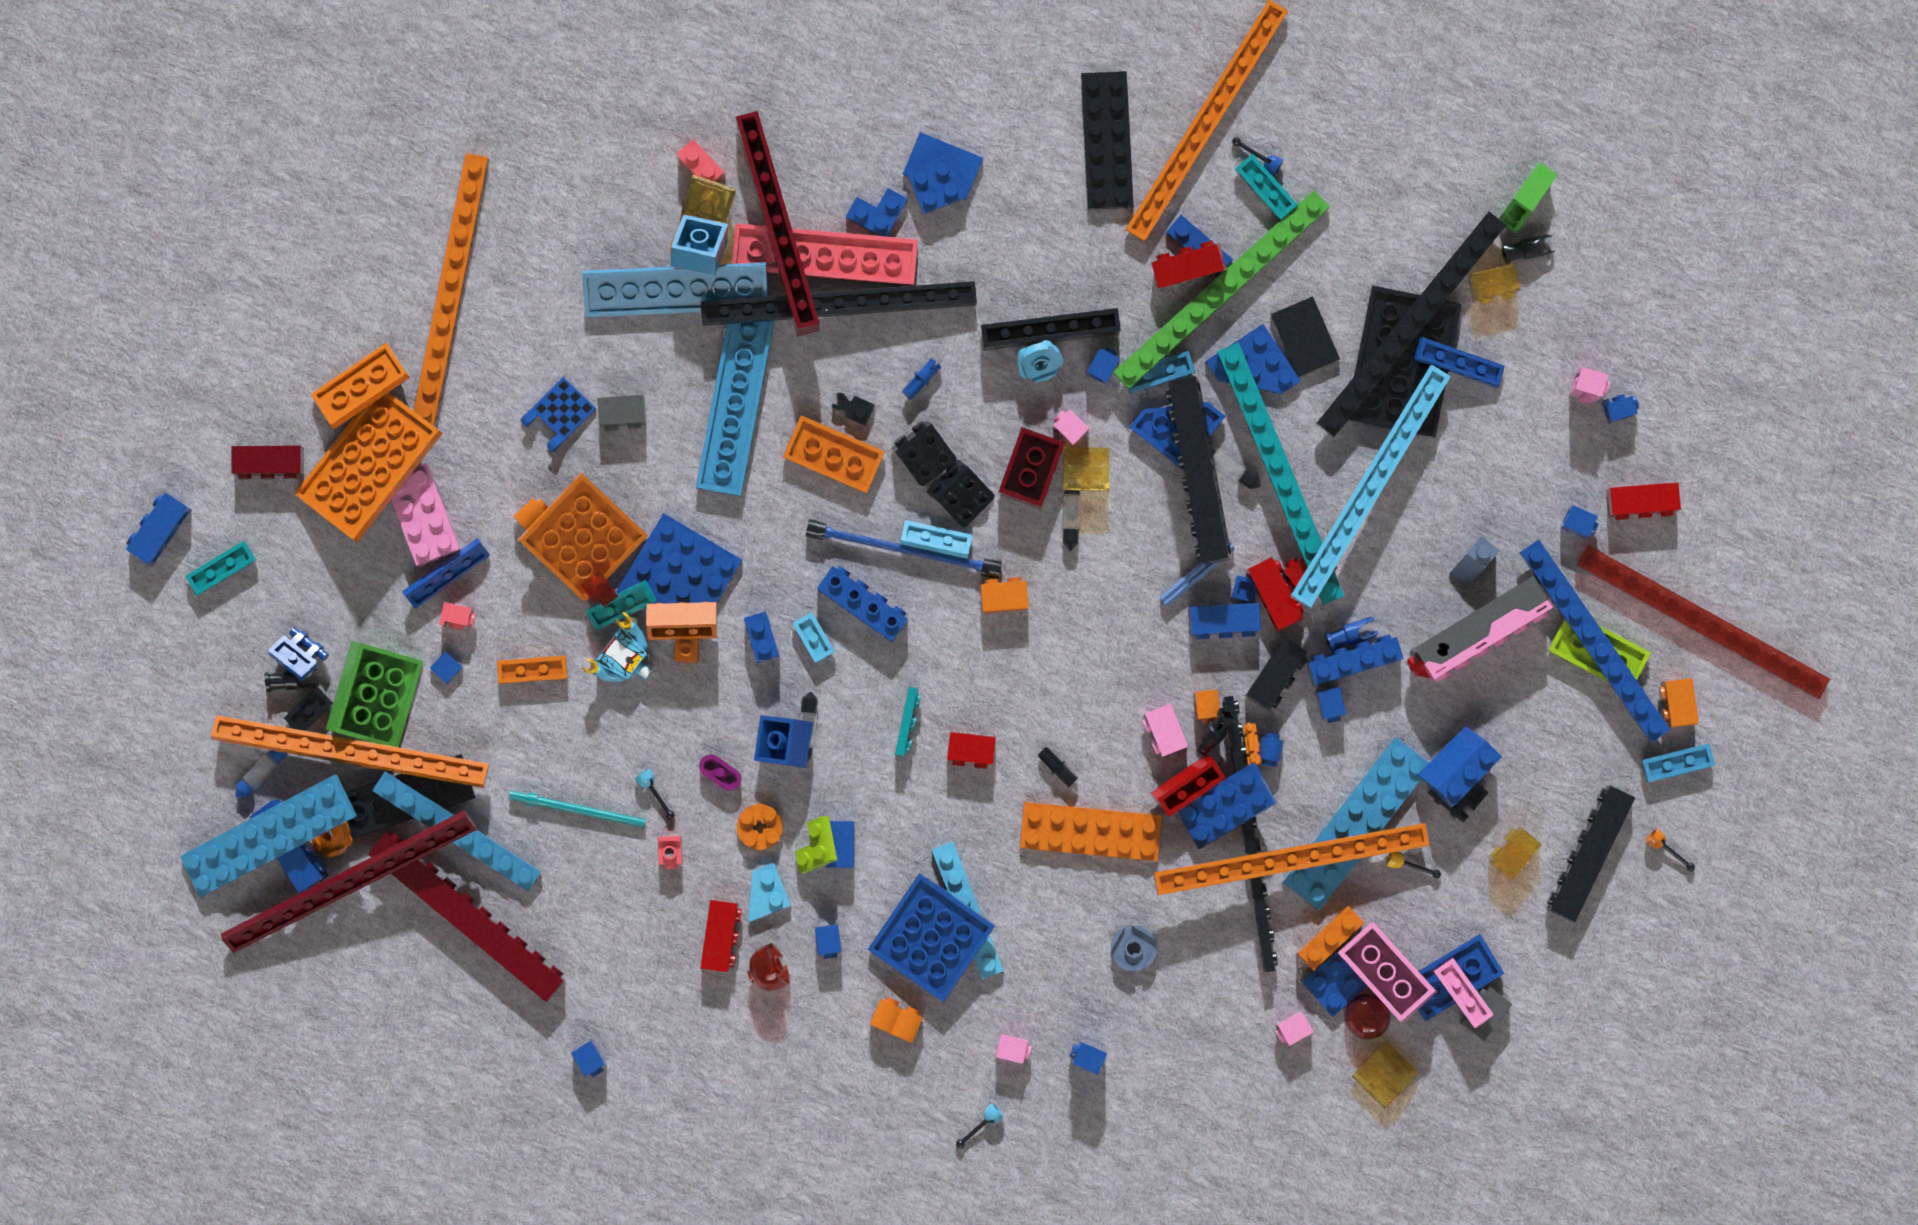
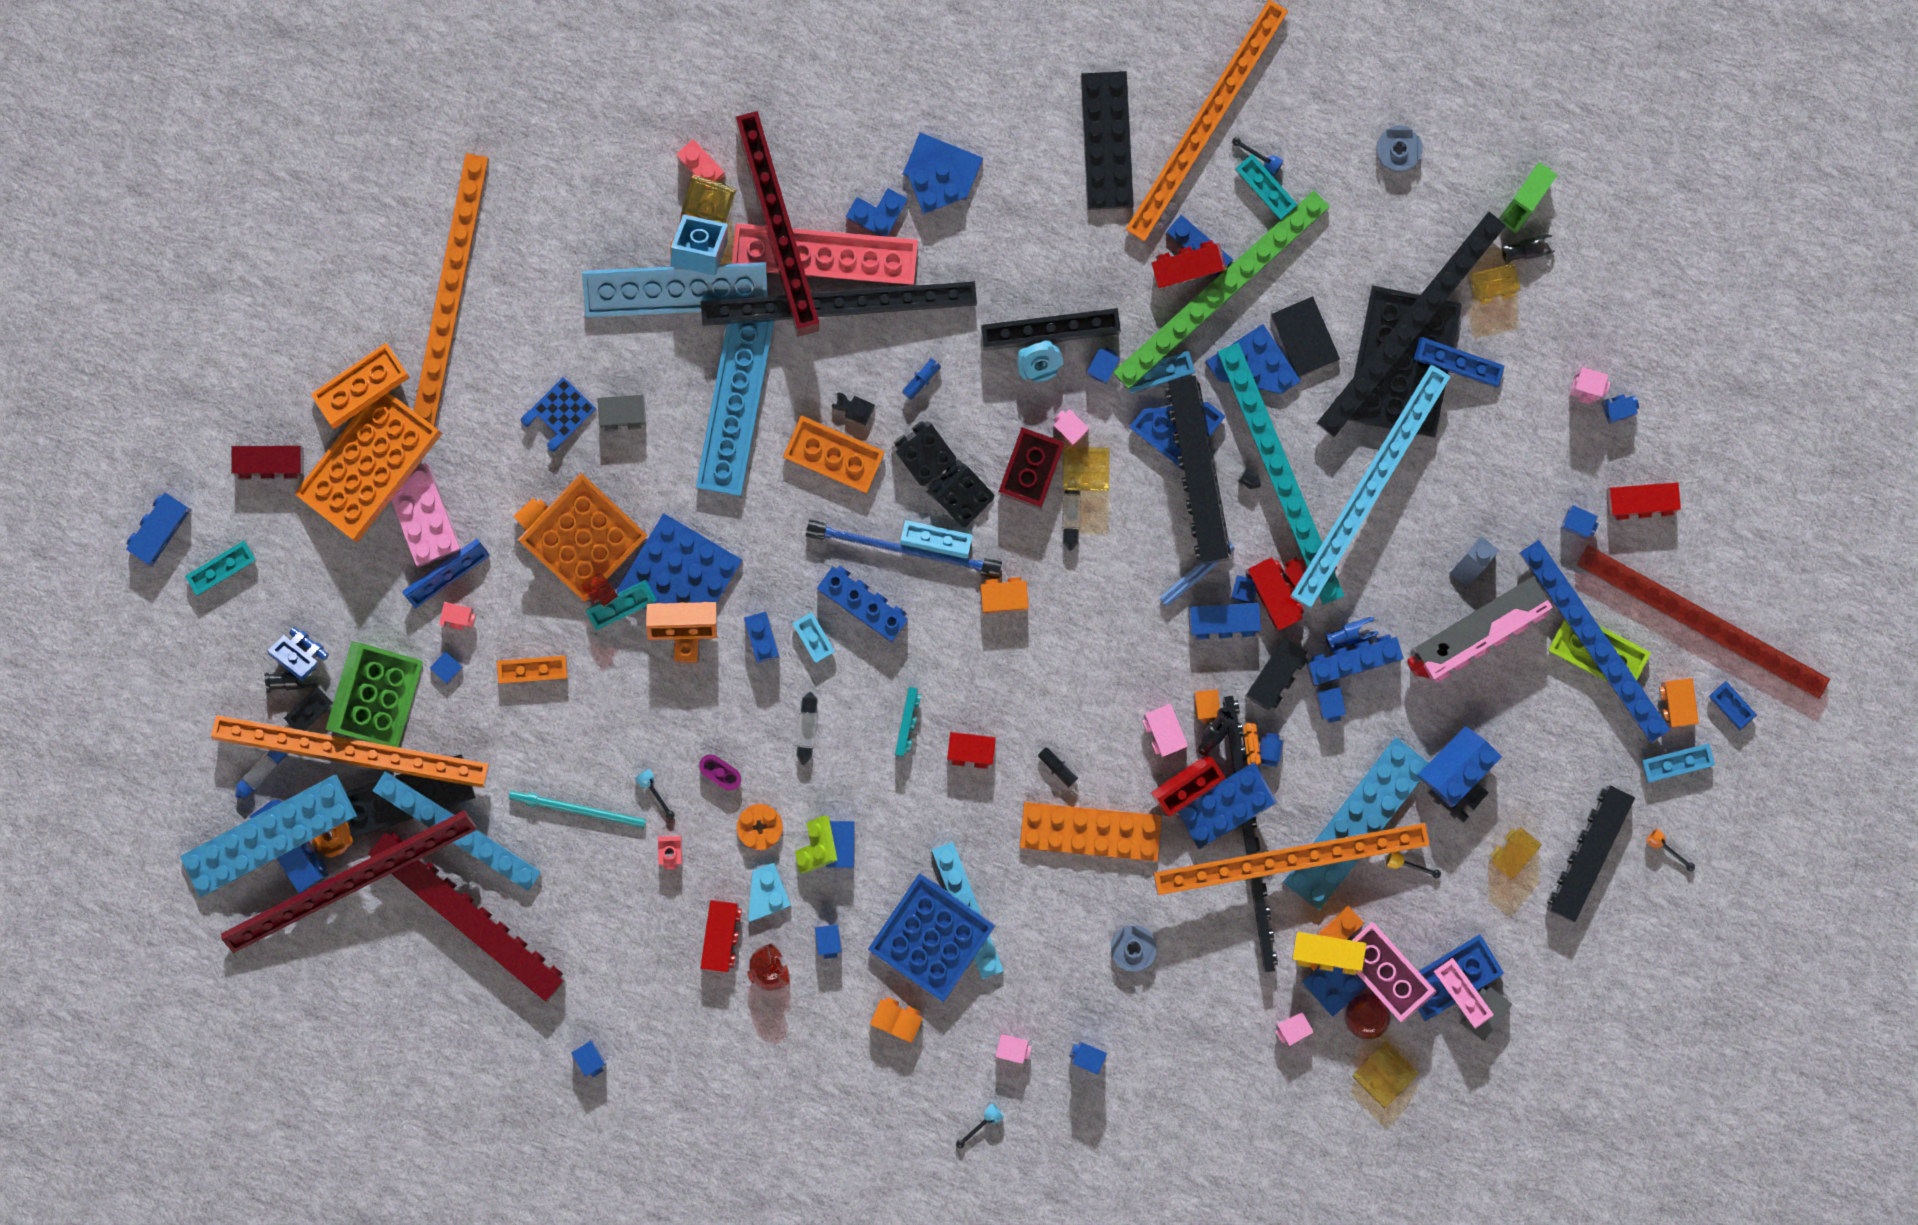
torso [581,612,653,682] -> none
blue brick [754,715,813,768] -> none
none -> yellow brick [1292,932,1366,975]
none -> sand blue plate [1376,125,1423,172]
none -> blue plate [1708,681,1757,731]

